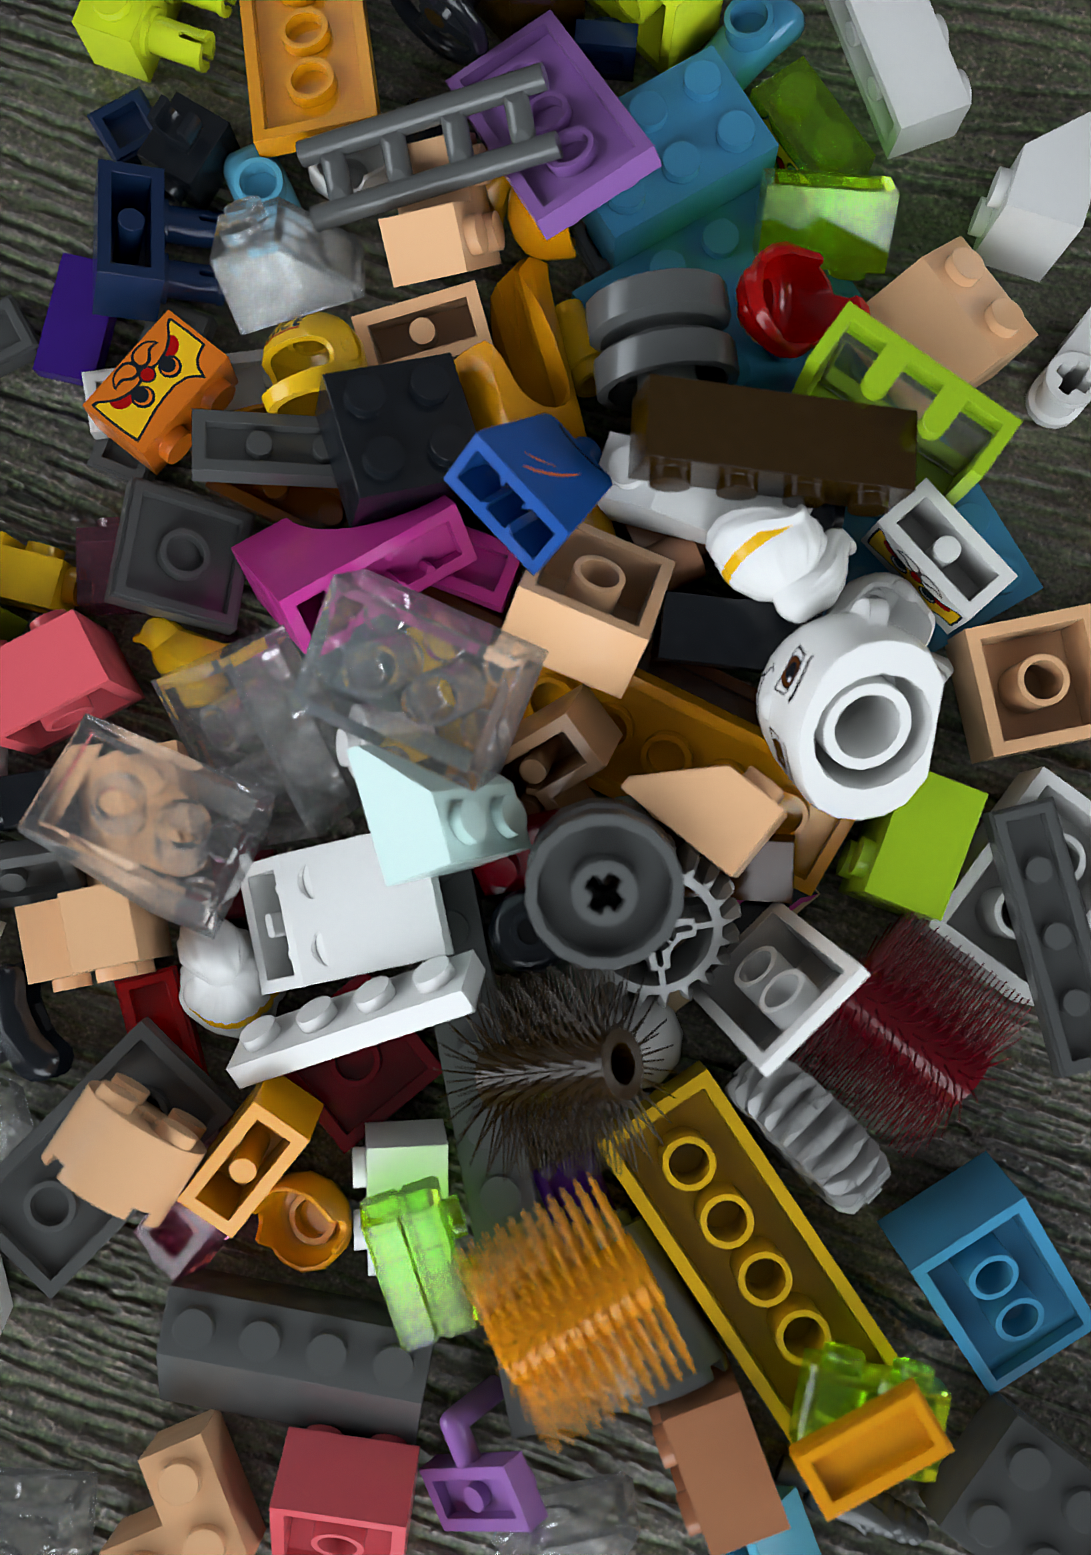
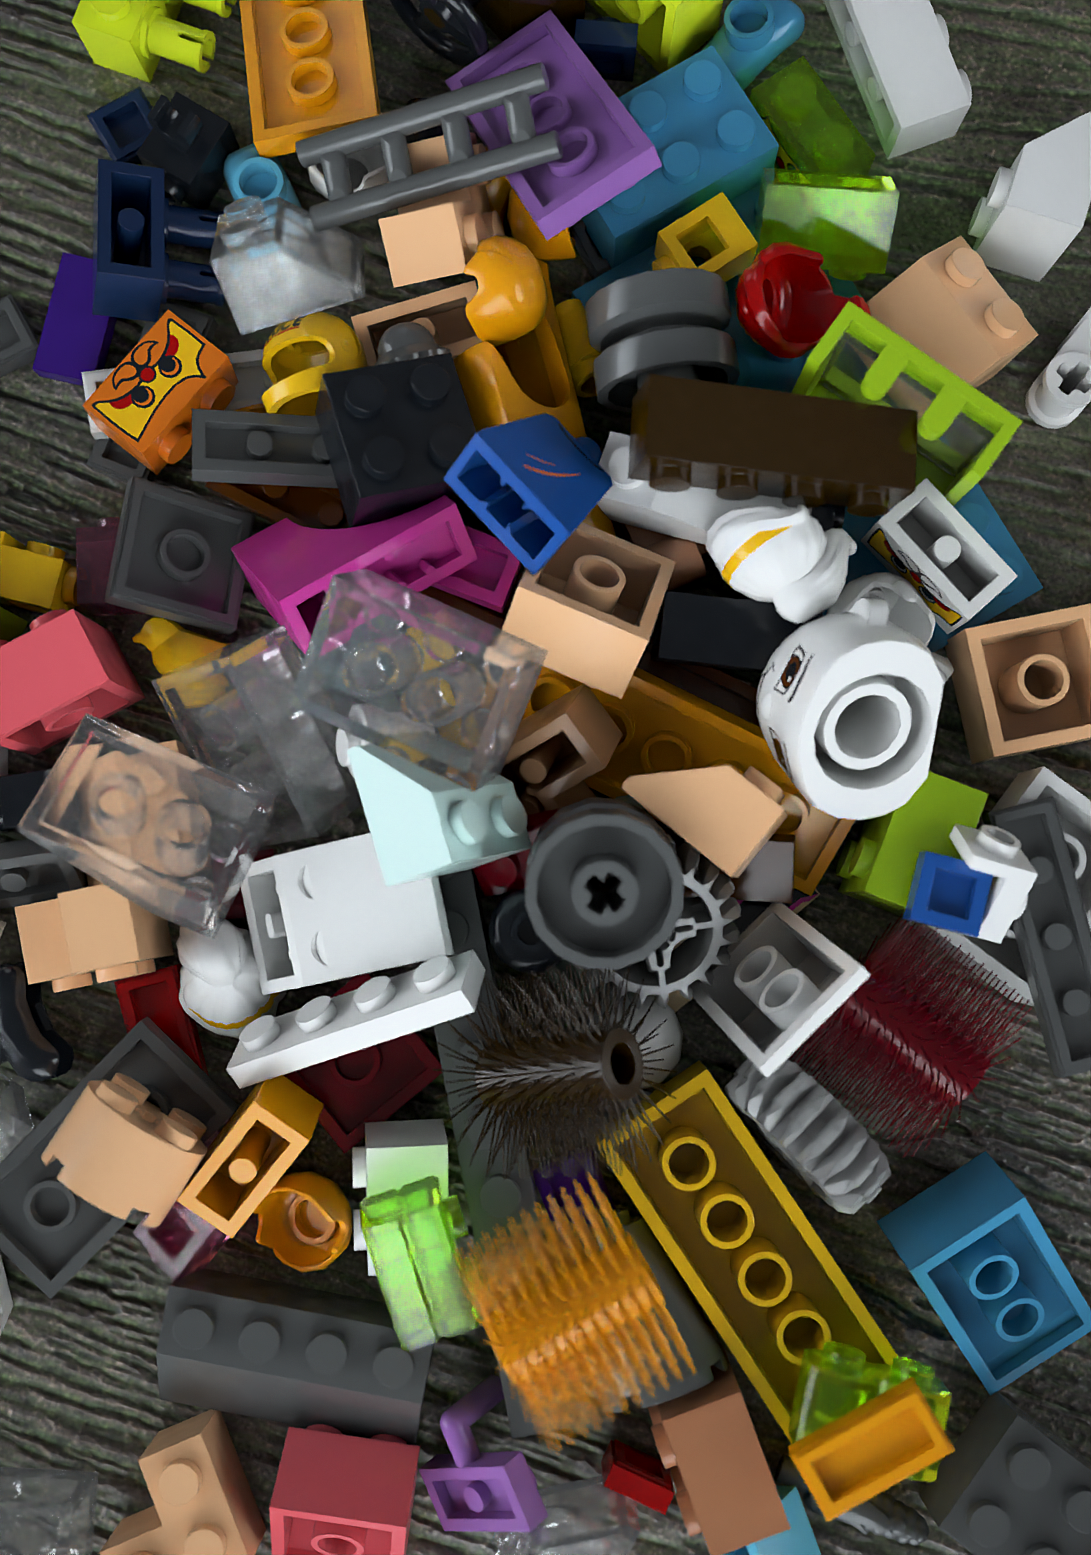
none -> dark grey piece [375,322,451,365]
none -> light orange hair [463,235,548,347]
none -> red tile [601,1439,675,1515]
none -> yellow brick [652,191,758,282]
none -> blue plate [903,851,993,937]
none -> white bracket [949,824,1038,944]

